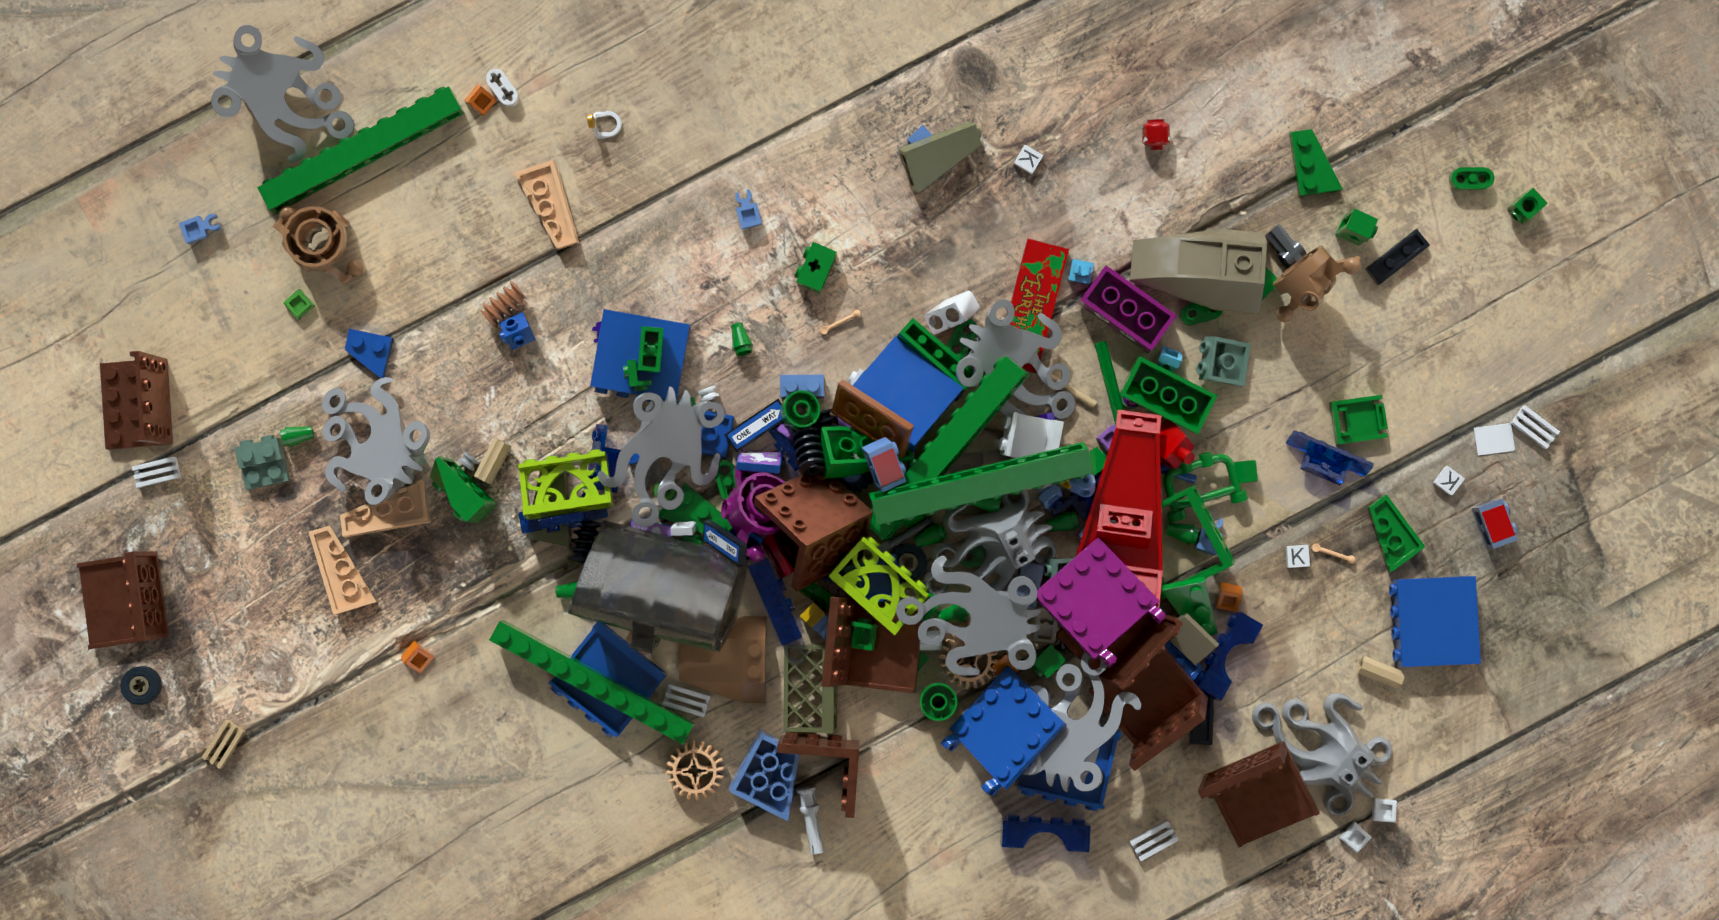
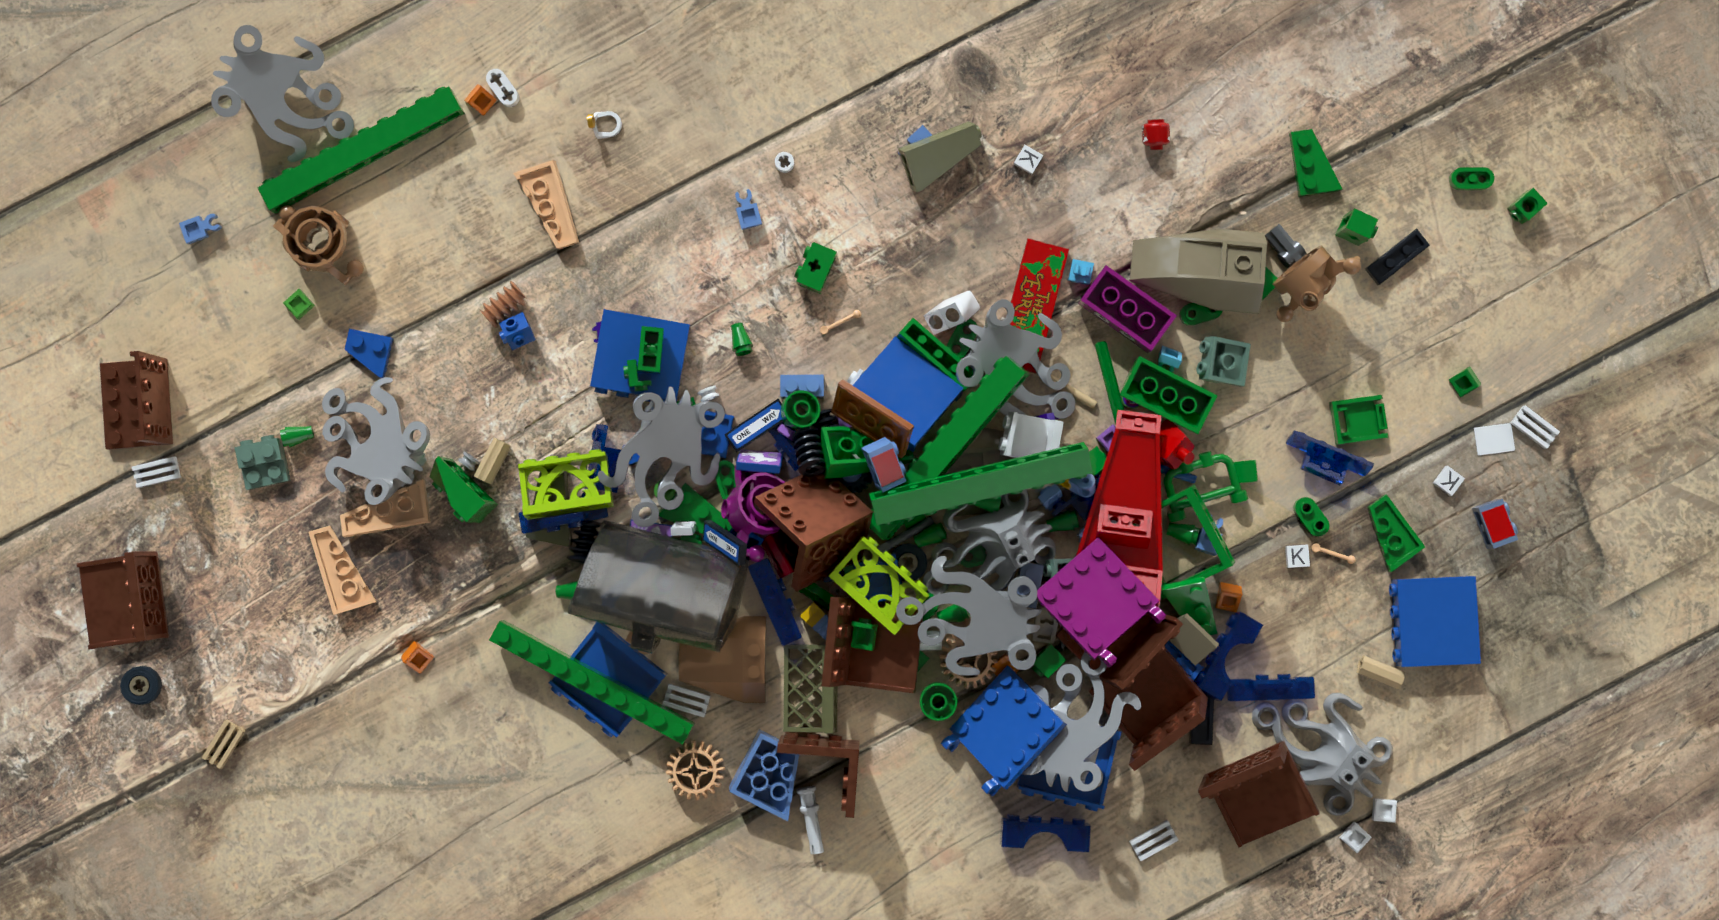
none -> white bush [775,152,794,173]
none -> clear blue bracket [1227,674,1315,701]
none -> green plate [1293,497,1330,536]
none -> green slope [1449,366,1481,398]

